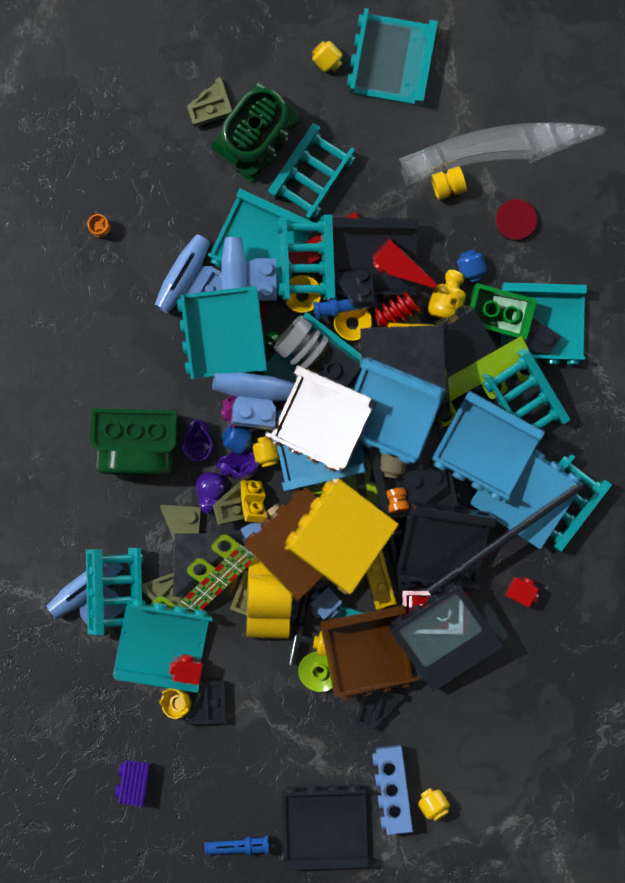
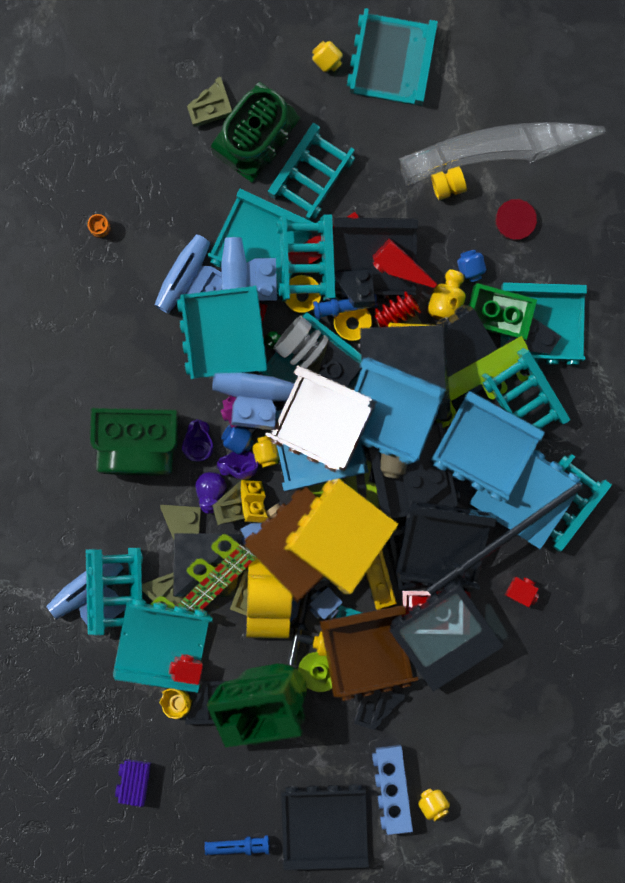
orange wheel [386,488,410,514] -> none
none -> dark green brick [207,663,307,748]

